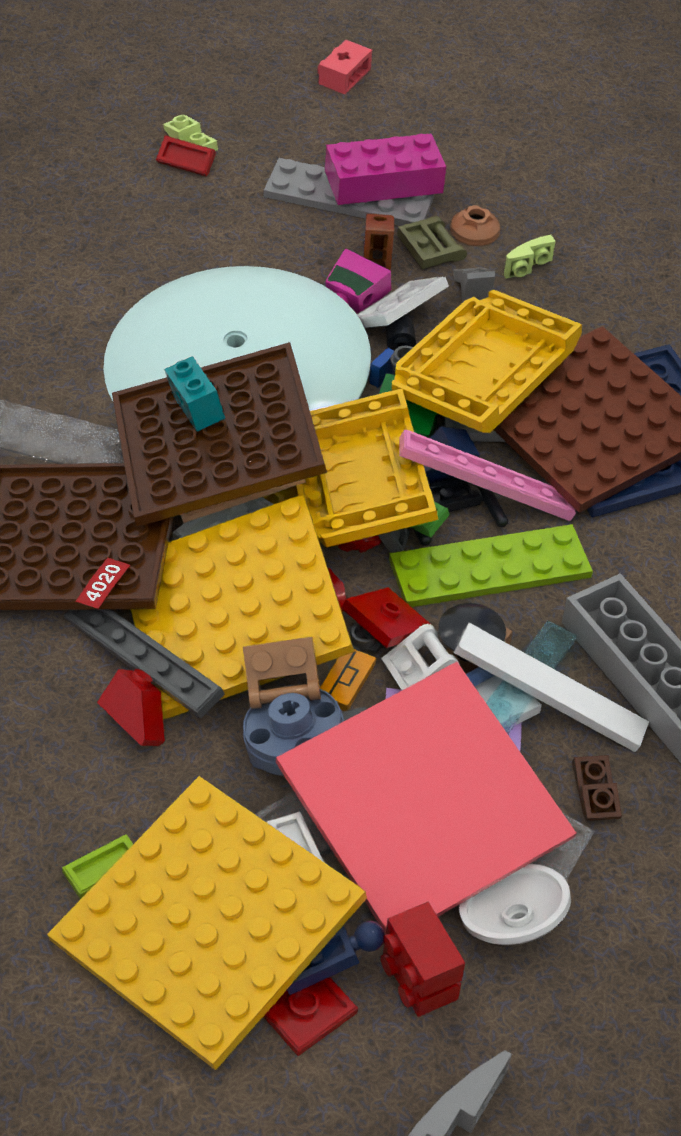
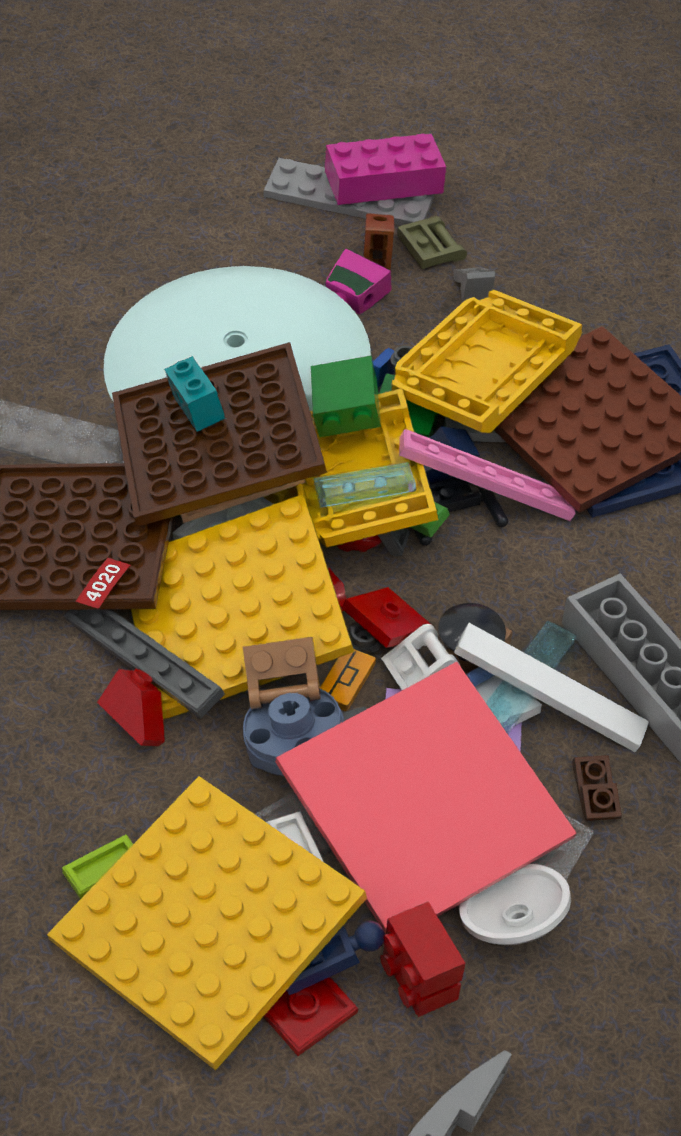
red tile [156,135,216,177] -> none
yellowish green slope [163,115,218,151] -> none
coral brick [317,40,372,94] -> none
white tile [357,276,449,328] -> none
black brick [385,315,416,351] -> none
lime plate [389,524,593,607] -> none
nougat piece [450,205,500,246] -> none
yellowish green slope [504,235,556,278] -> none
none -> green brick [311,355,381,437]
none -> clear light blue tile [314,462,416,508]

